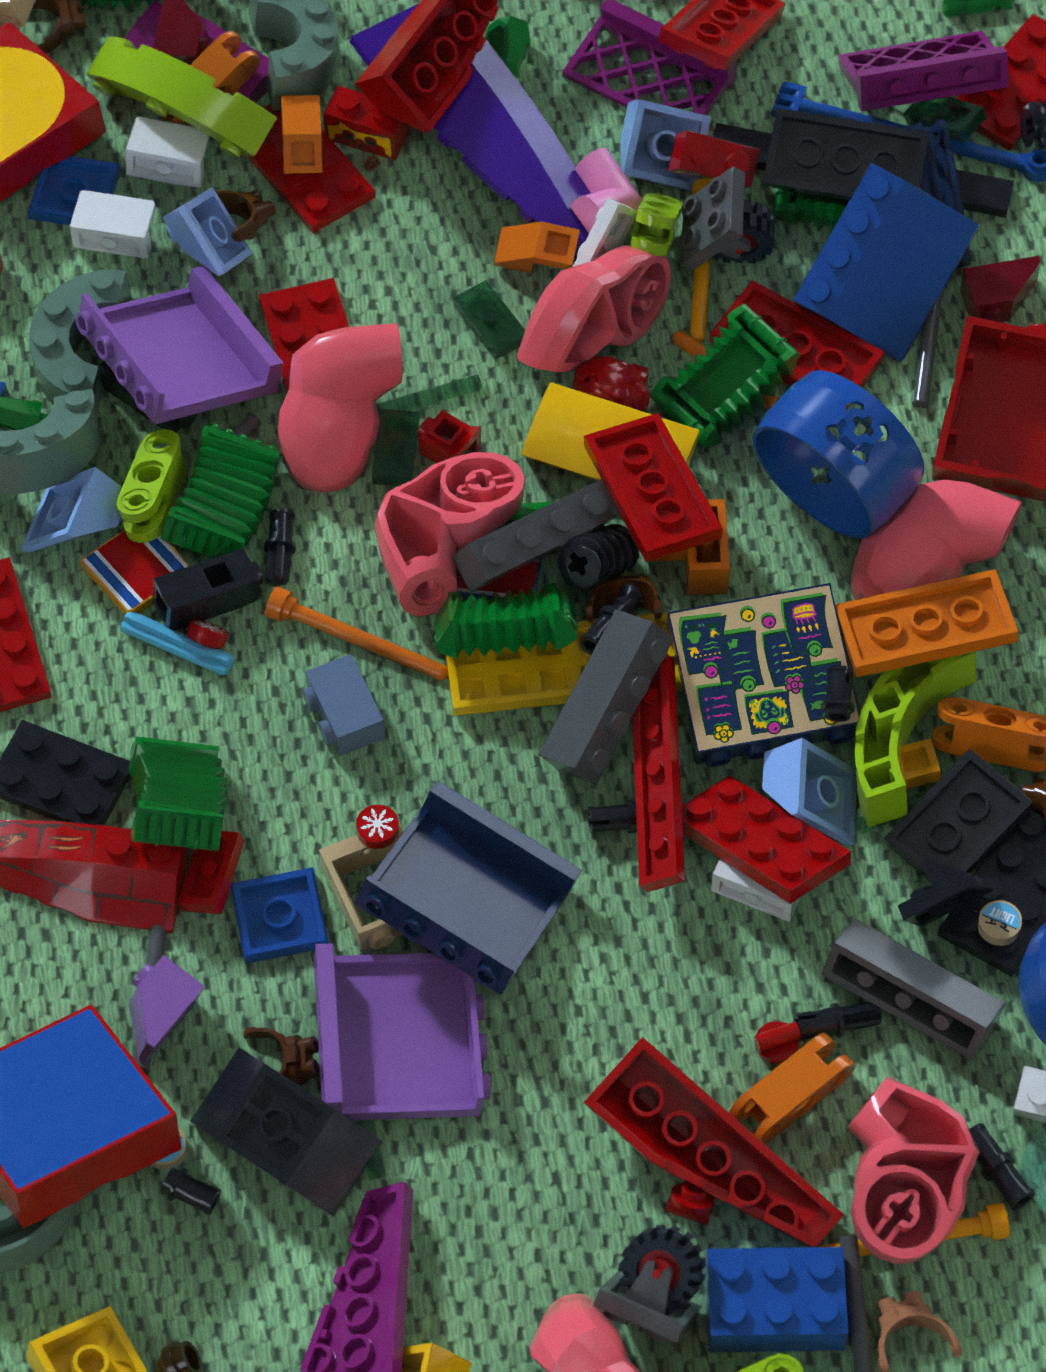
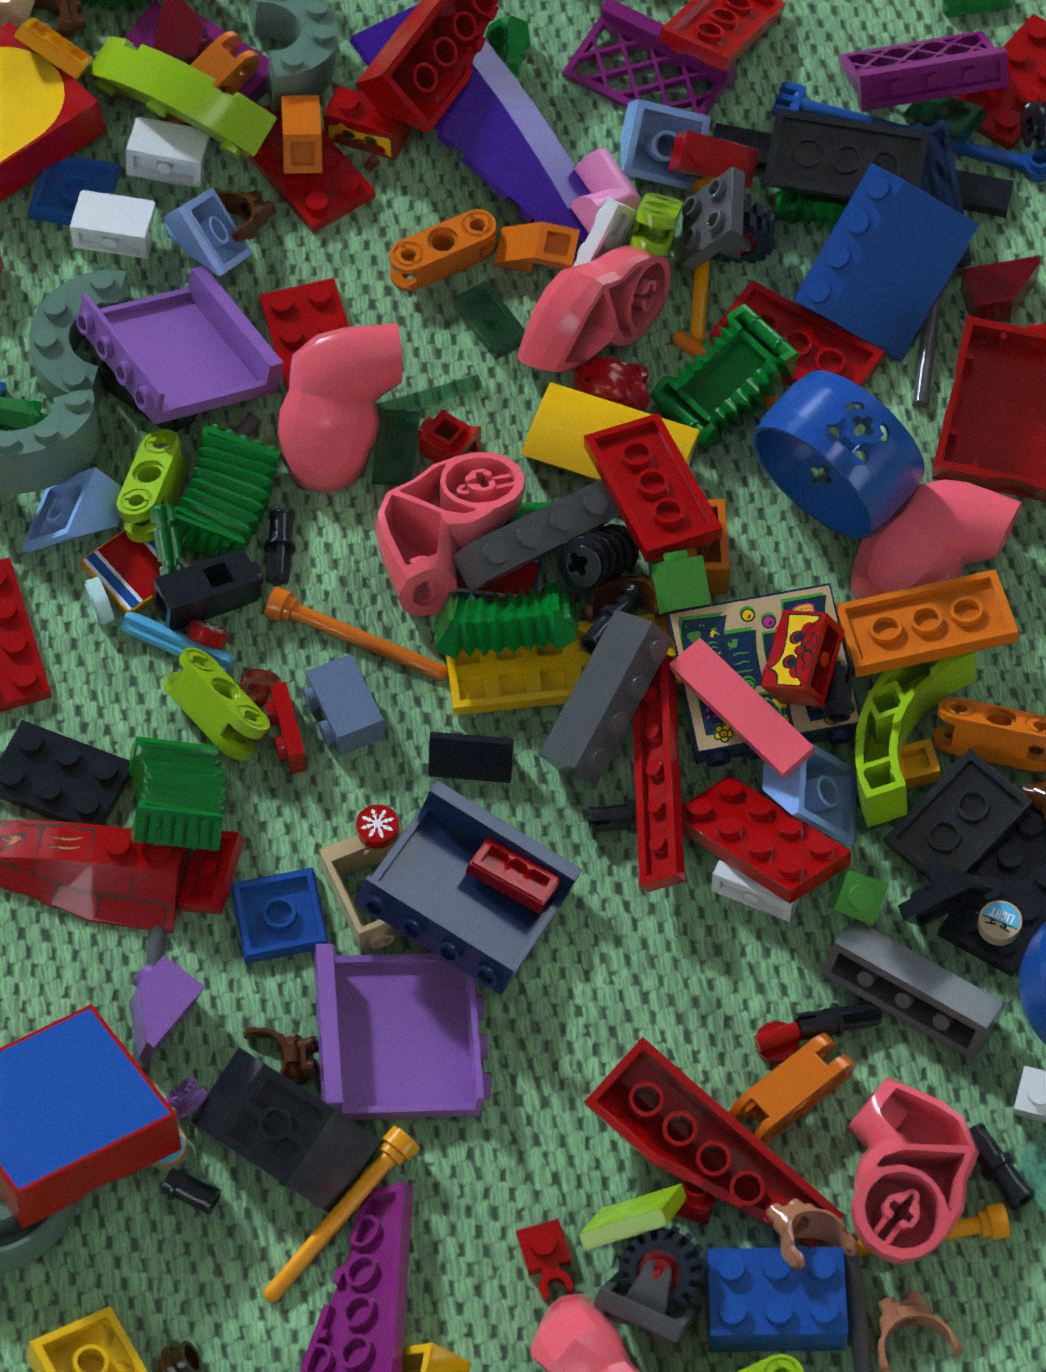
none -> light orange tile [14,17,94,80]
none -> light aqua tile [84,576,115,626]
none -> green axle [150,503,184,576]
none -> lime piece [163,647,270,761]
none -> medium lavender bush [165,1076,208,1119]
none -> clear red tile [239,669,281,709]
none -> light orange piece [264,1125,420,1302]
none -> red plate [265,682,307,774]
none -> orange piece [389,209,497,291]
none -> black slope [428,732,514,783]
none -> red plate [465,837,562,914]
none -> red plate [516,1219,573,1303]
none -> lime tile [579,1183,687,1250]
none -> bright green brick [651,550,712,614]
none -> coral tile [669,638,815,780]
none -> red brick [761,610,845,707]
none -> nougat helmet [767,1199,859,1270]
none -> bright green brick [826,868,889,925]

